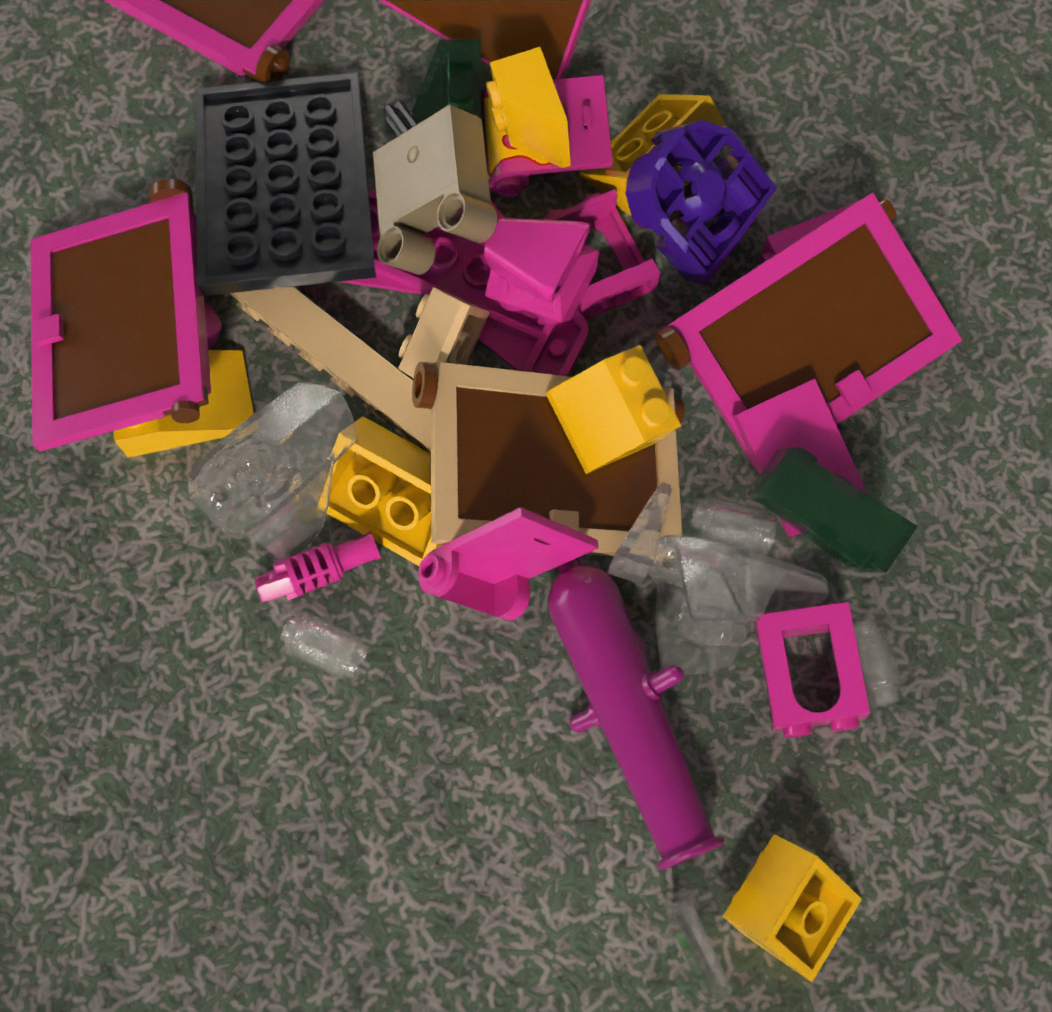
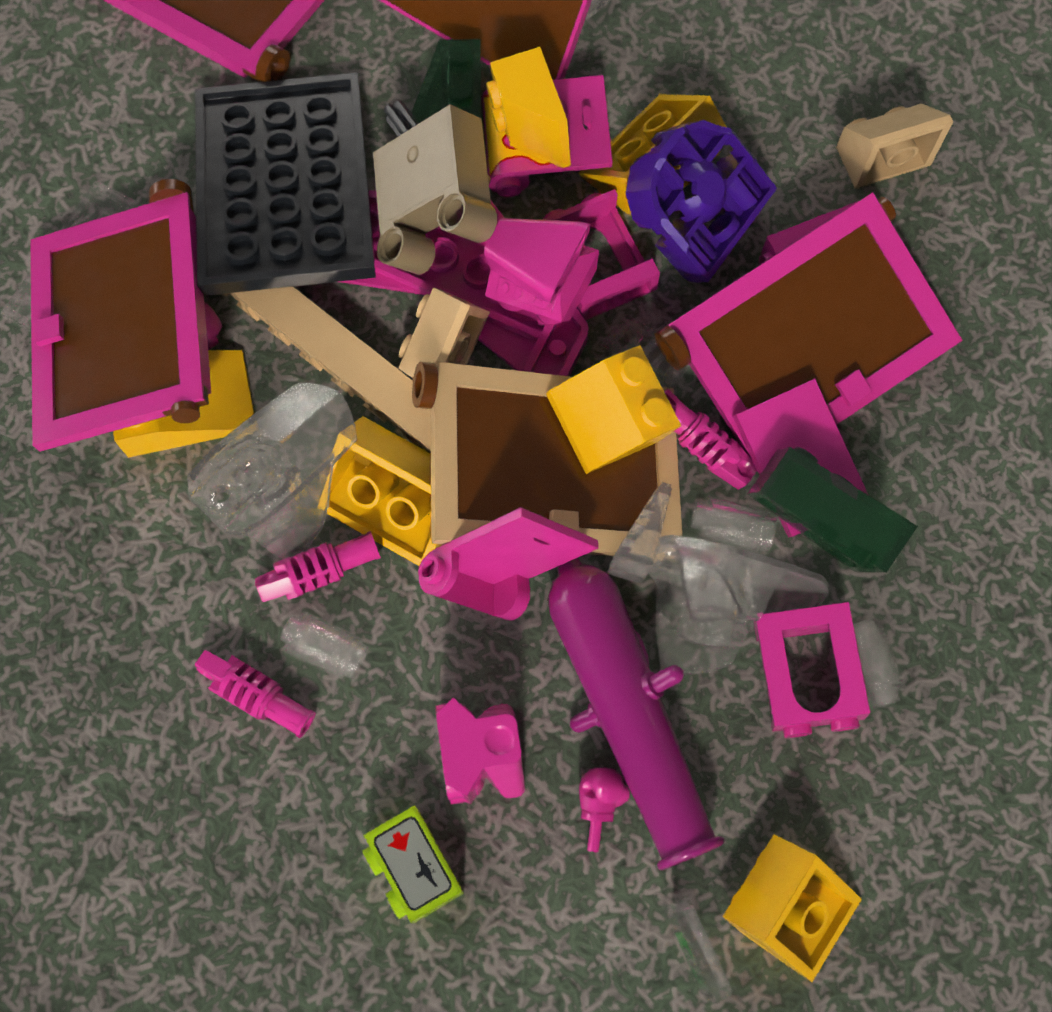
none -> dark pink hinge [195,650,316,738]
none -> brick [362,805,464,923]
none -> dark pink piece [435,697,525,805]
none -> dark pink piece [579,768,630,852]
none -> dark pink hinge [664,388,757,490]
none -> tan slope [836,104,953,189]

